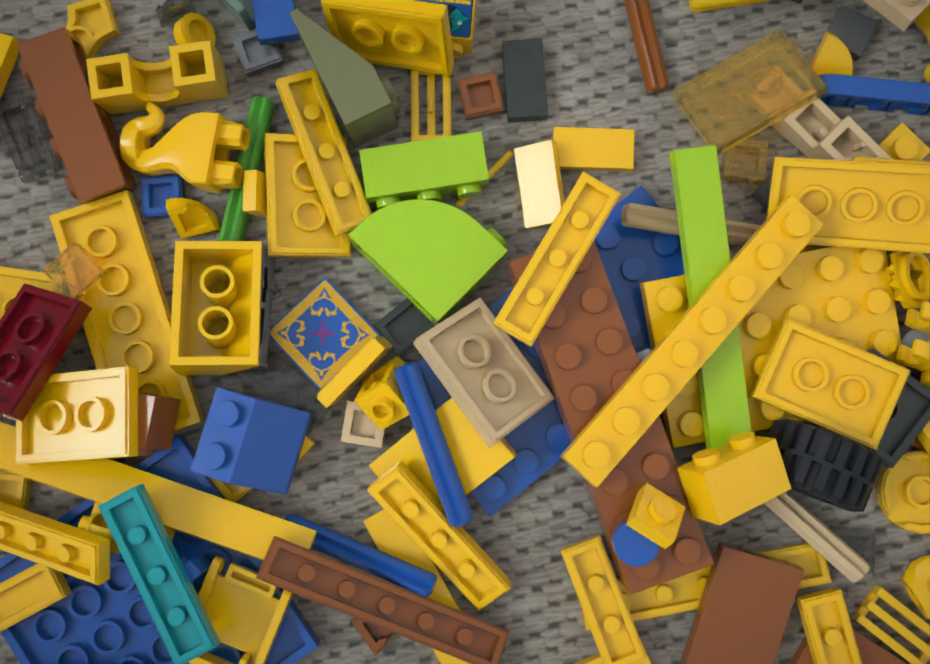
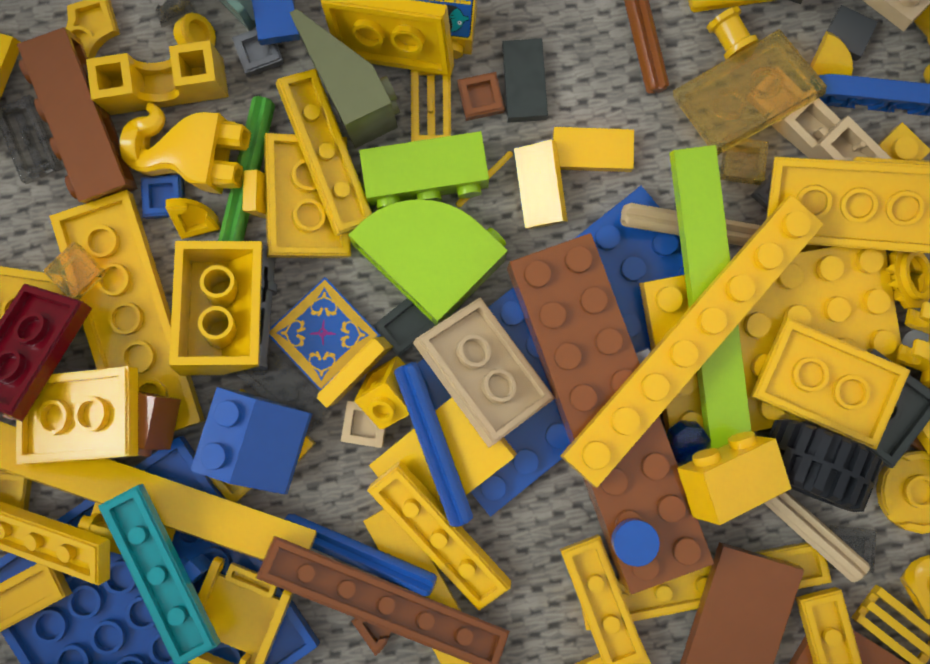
yellow tile [492,171,621,347] -> none
yellow plate [626,483,685,549] -> none
none -> clear blue tile [666,420,711,464]
none -> yellow bush [706,6,759,62]

